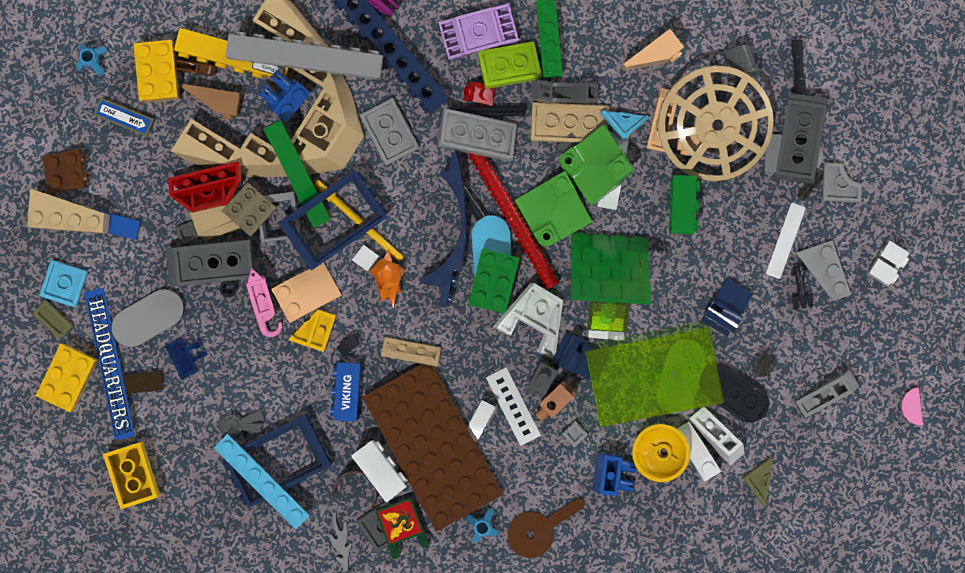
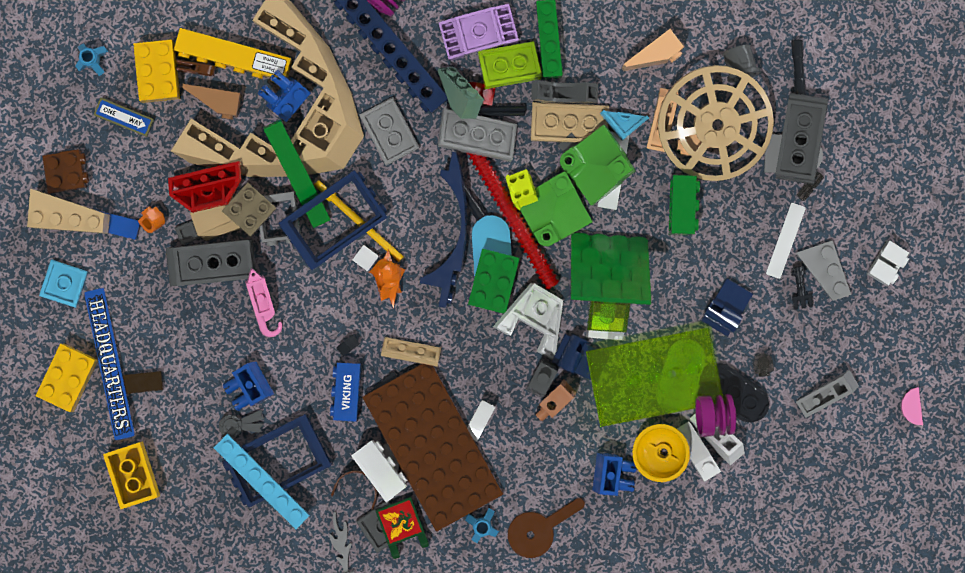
olive tile [32,300,74,340] -> none
light grey tile [112,289,184,347] -> none
clear blue hinge [165,337,207,380] -> none
black bush [219,281,237,298] -> none
light grey brick [225,31,384,80] -> none
light nougat slope [271,262,342,323] -> none
yellow wing [289,310,336,352] -> none
white sticker [486,368,541,446] -> none
light grey tile [561,421,588,448] -> none
olive tile [742,457,773,506] -> none
light grey tile [822,162,862,203] -> none
none -> orange plate [138,206,165,233]
none -> blue brick [223,361,274,411]
none -> sand green slope [438,66,484,119]
none -> neon yellow piece [505,169,538,210]
none -> magenta wheel [695,394,736,437]

